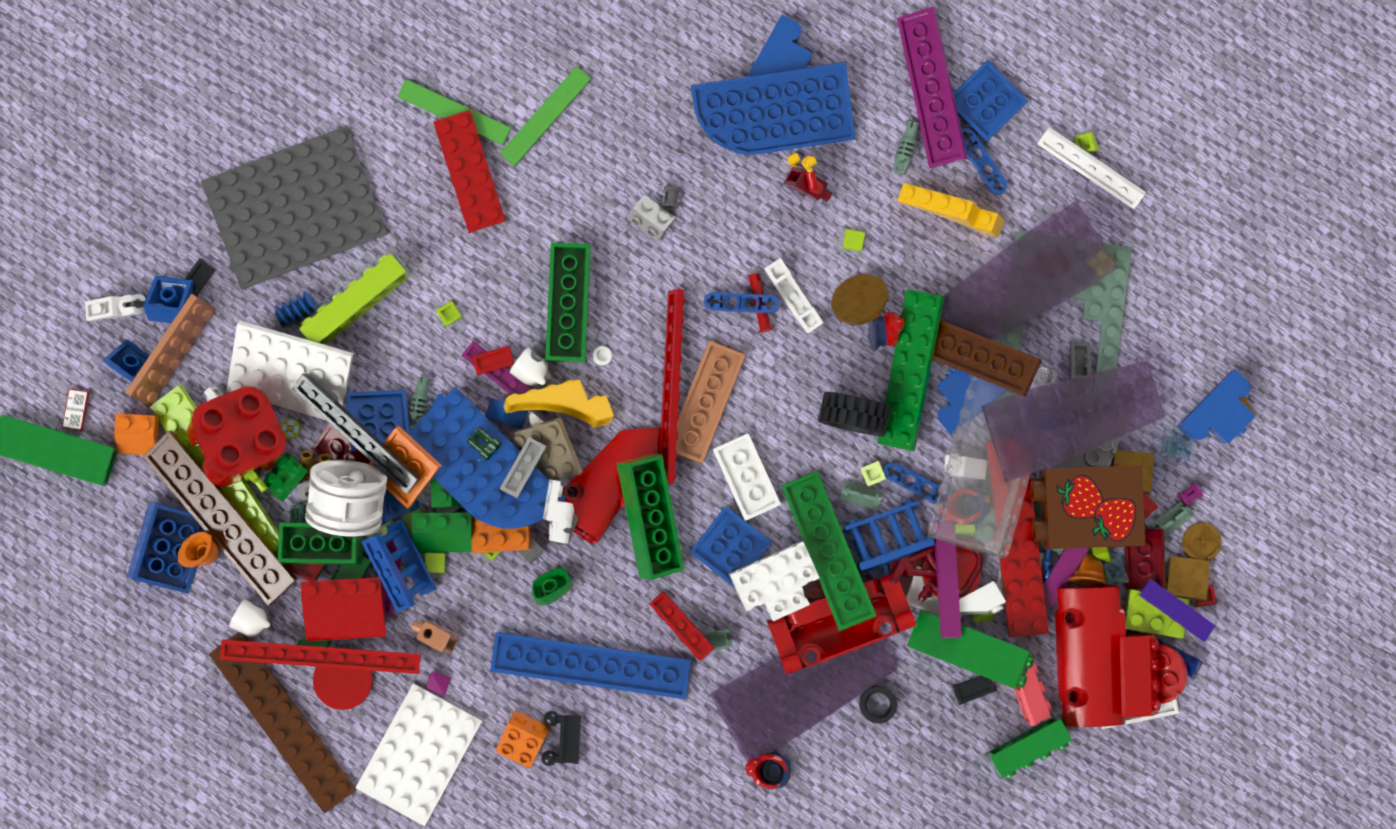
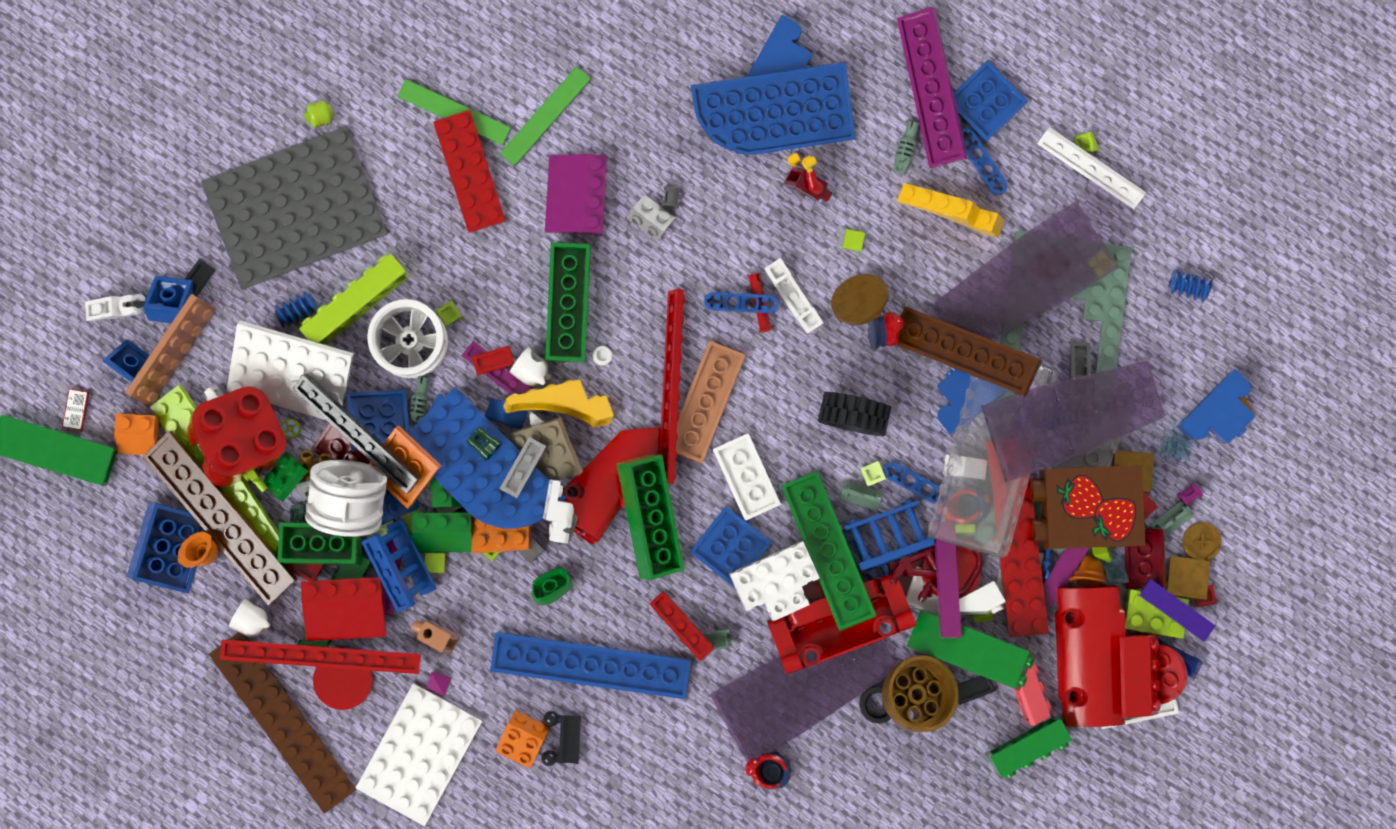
green plate [877,289,945,451] -> none
none -> lime head [303,100,334,128]
none -> white wheel [368,299,448,378]
none -> magenta slope [545,154,607,236]
none -> pearl gold wheel [882,656,958,733]
none -> blue piece [1168,269,1213,303]

